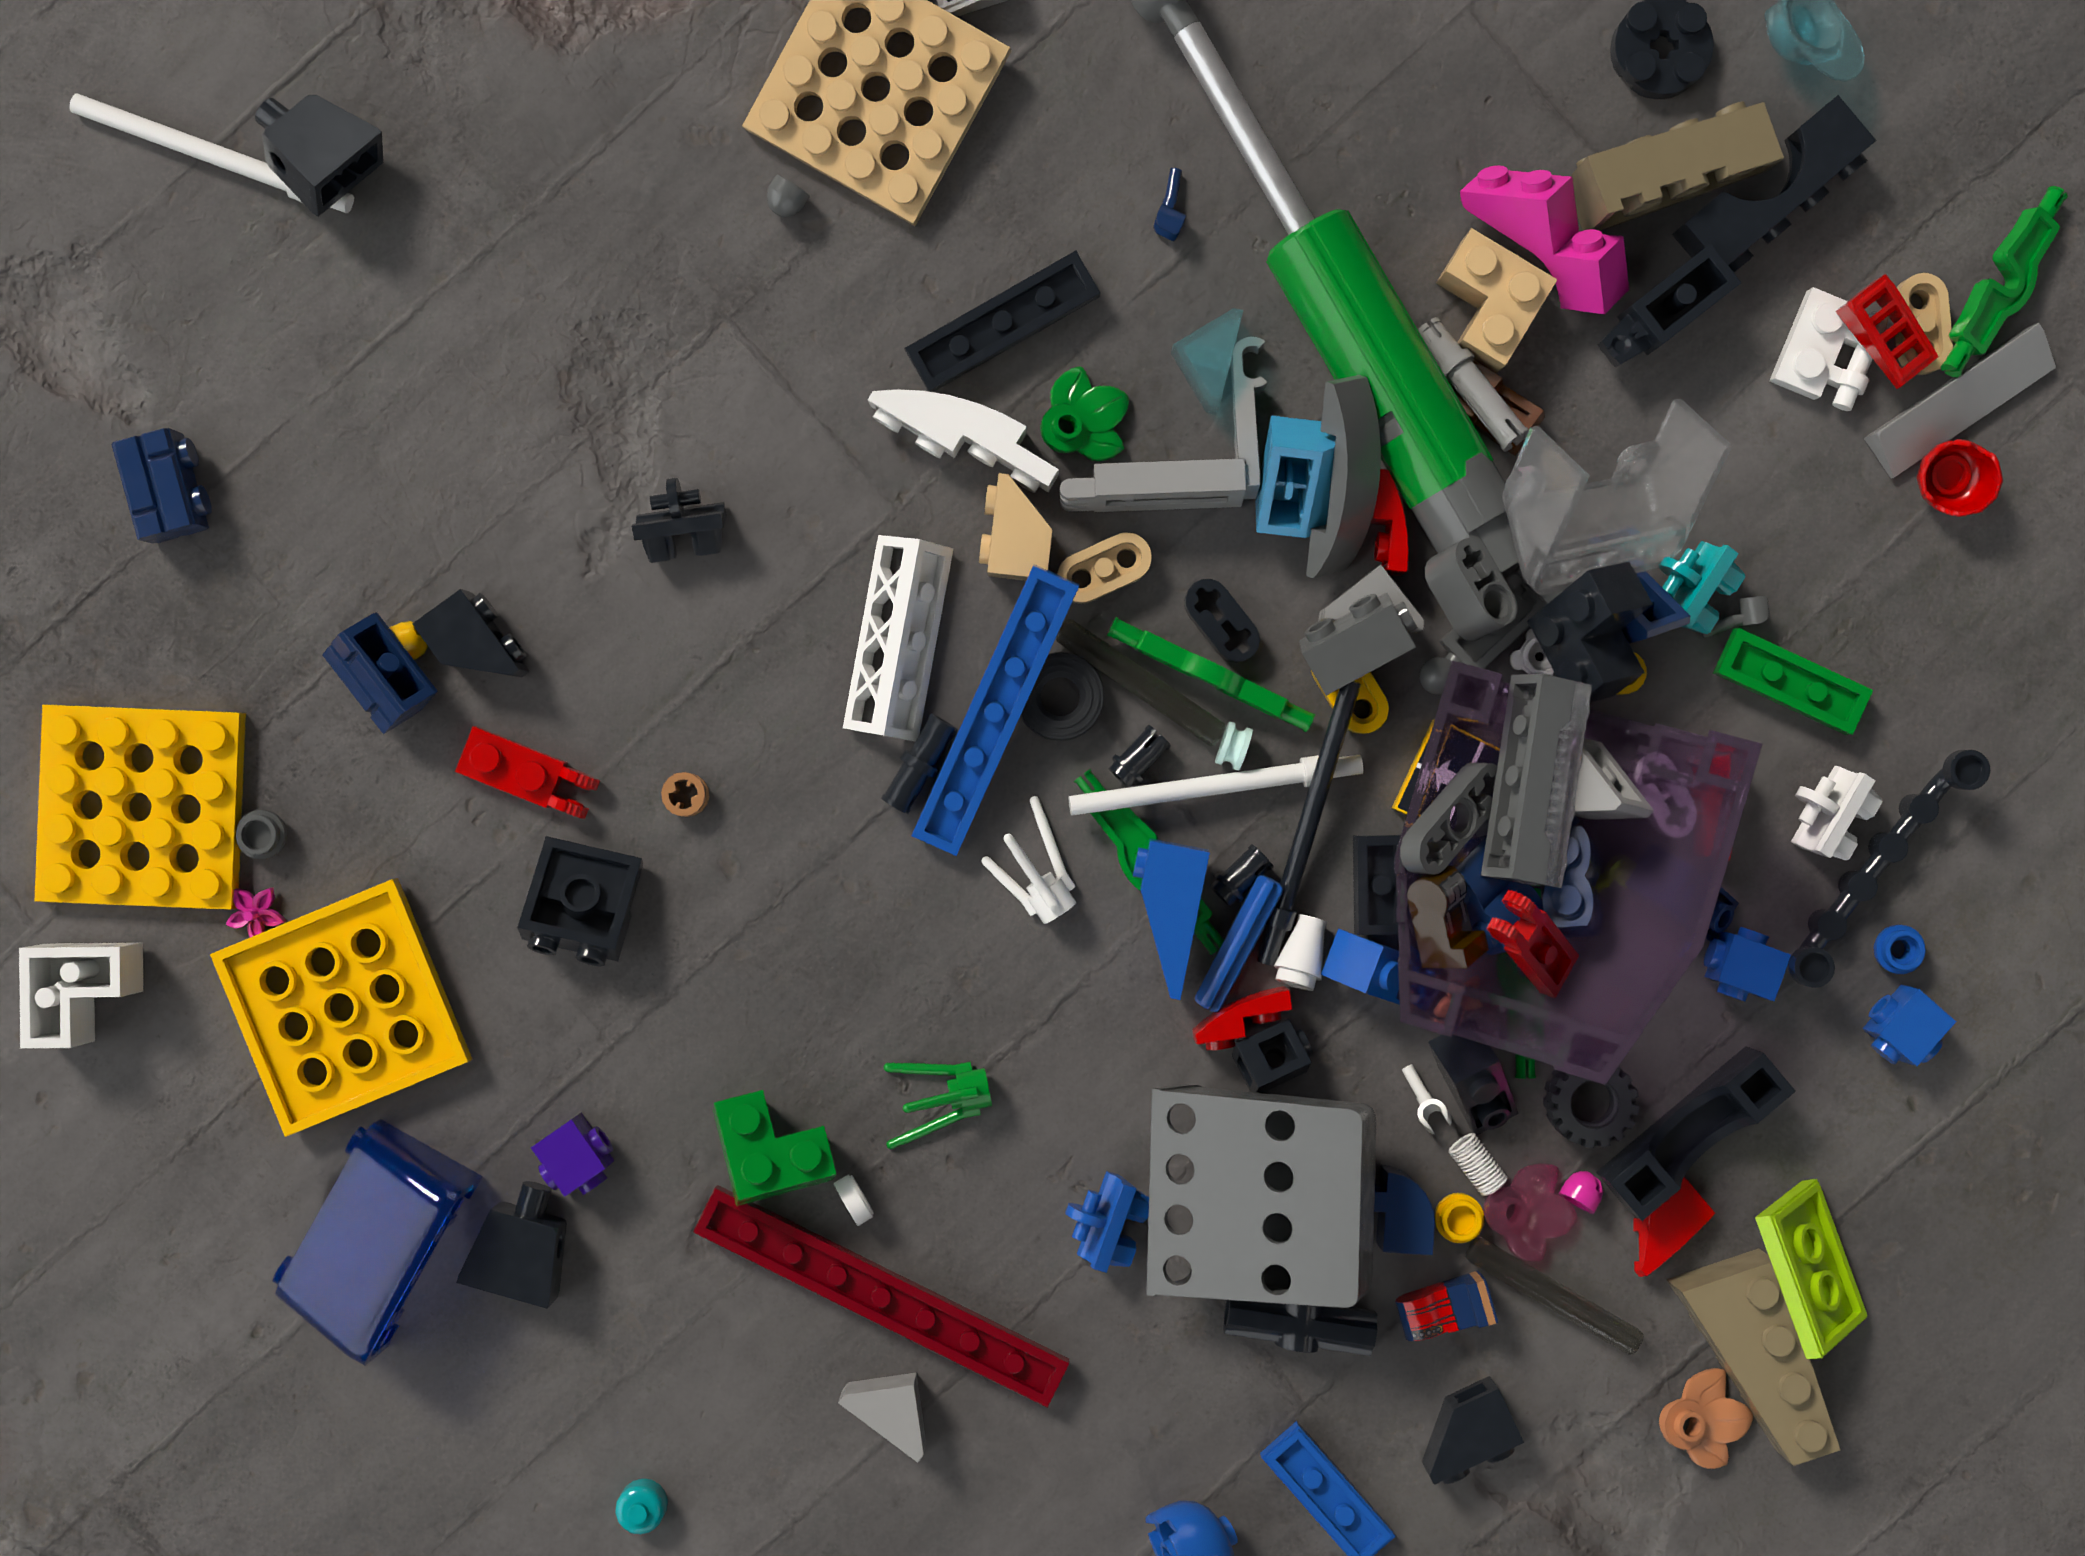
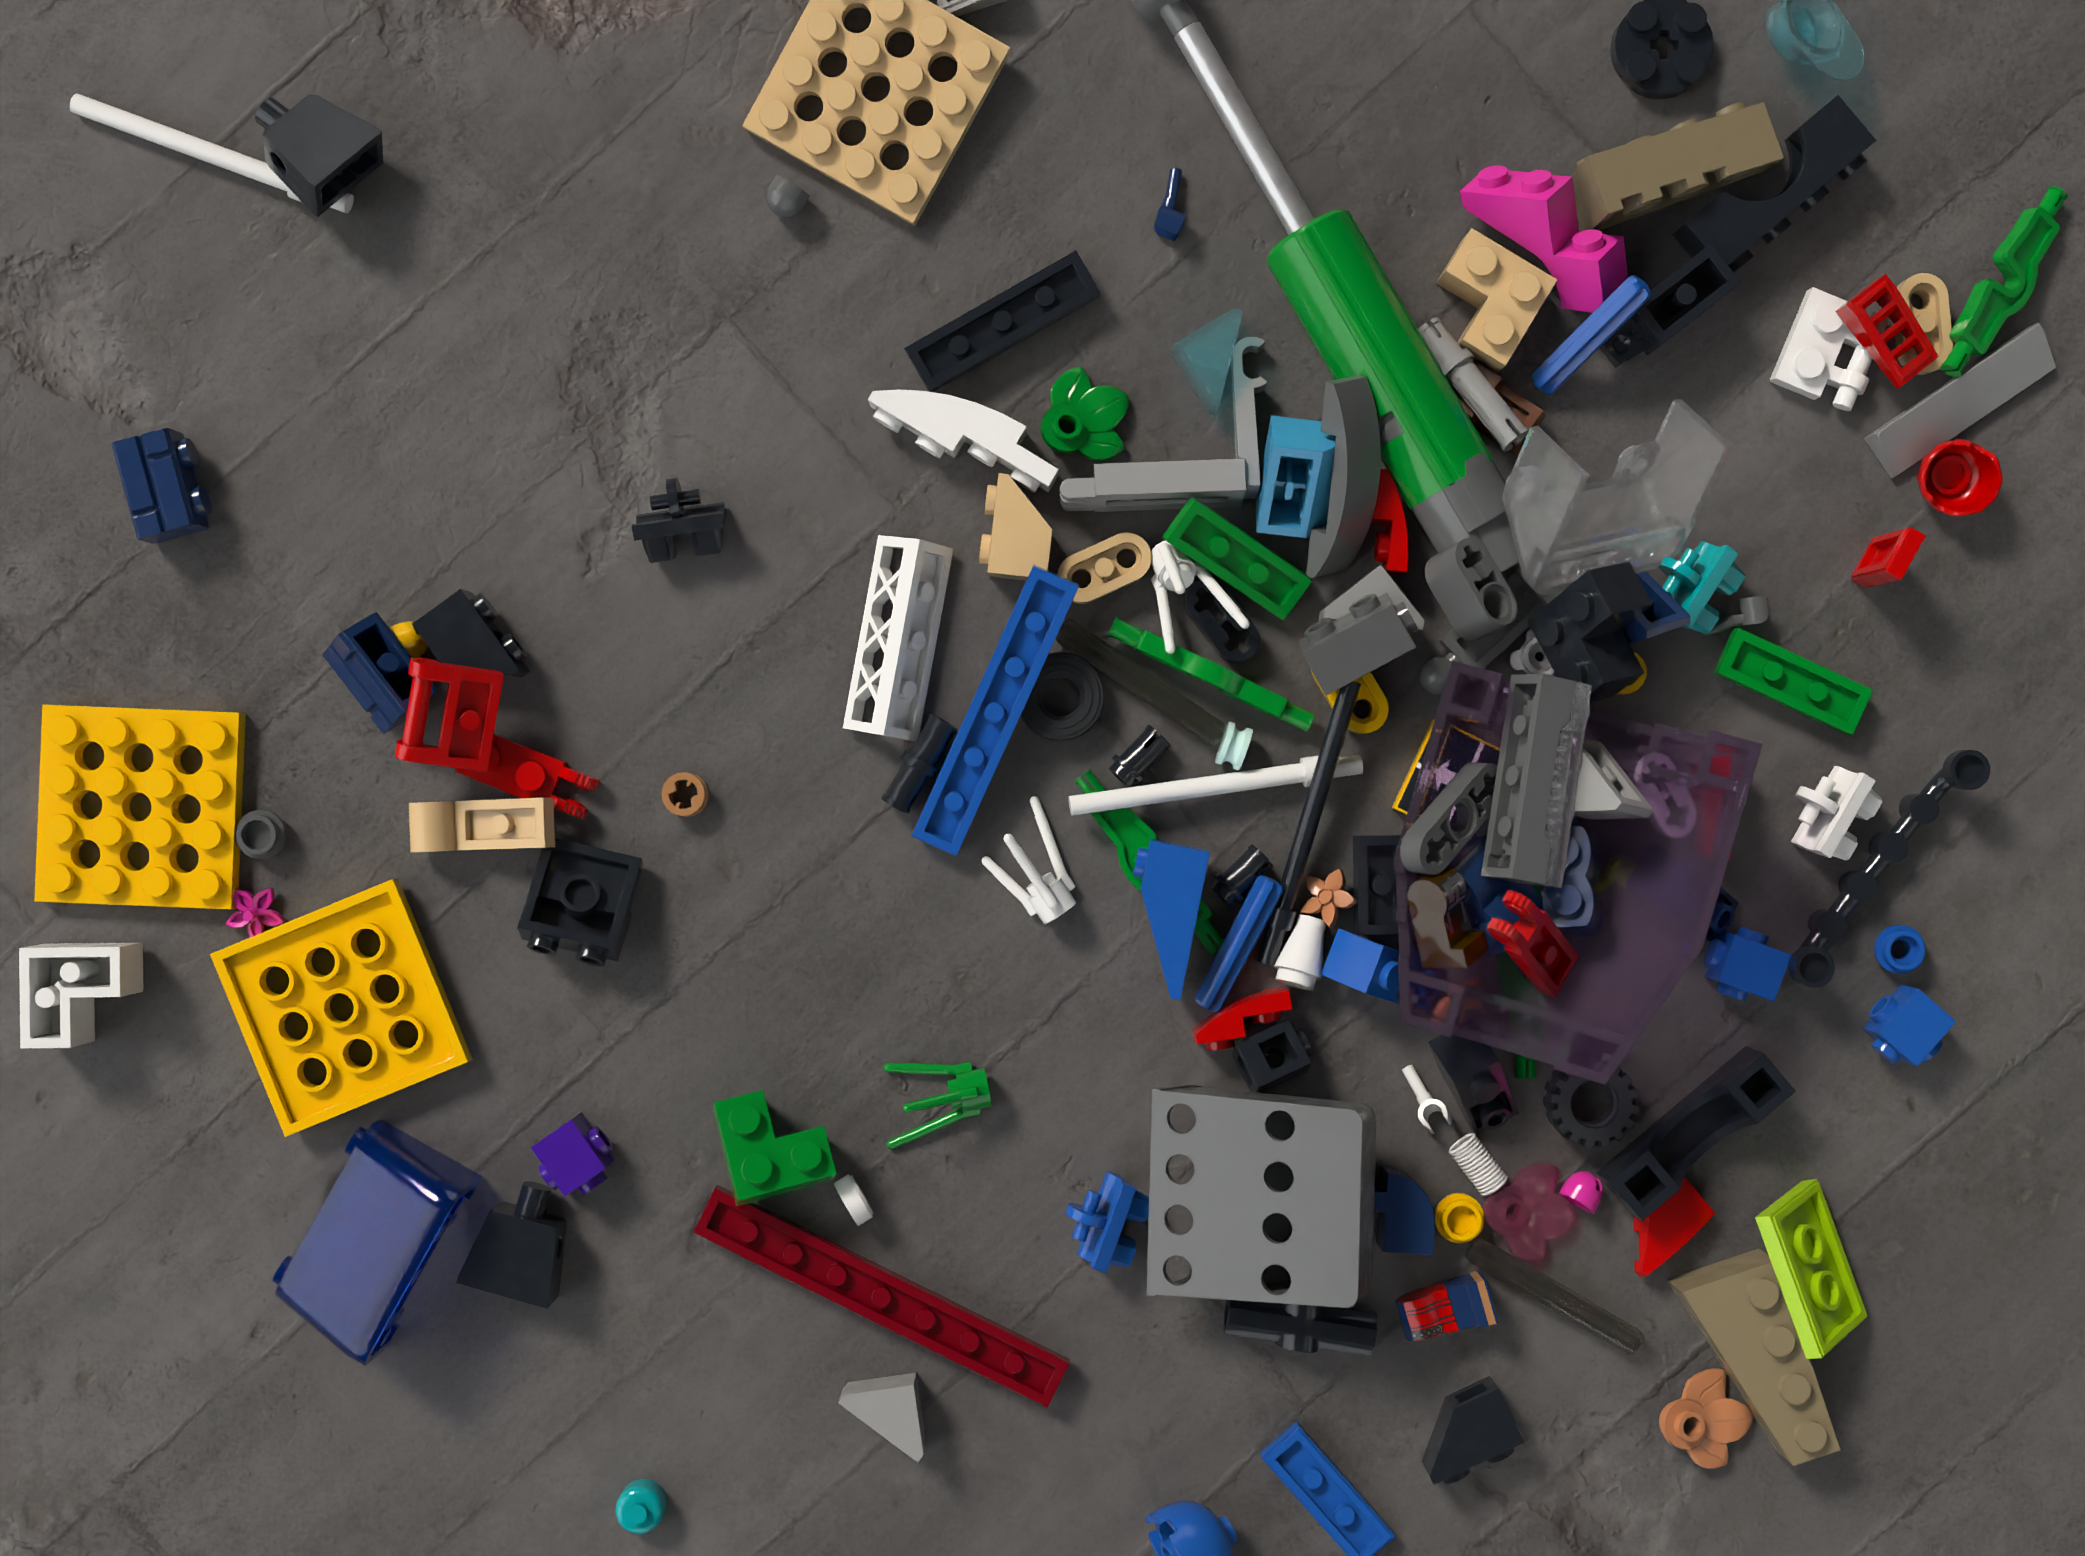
none -> red plate [394,657,504,772]
none -> tan plate [409,797,555,852]
none -> white plant [1151,540,1250,654]
none -> green plate [1163,495,1313,621]
none -> nougat plant [1300,869,1358,929]
none -> blue axle [1532,275,1651,395]
none -> red tile [1851,527,1926,588]

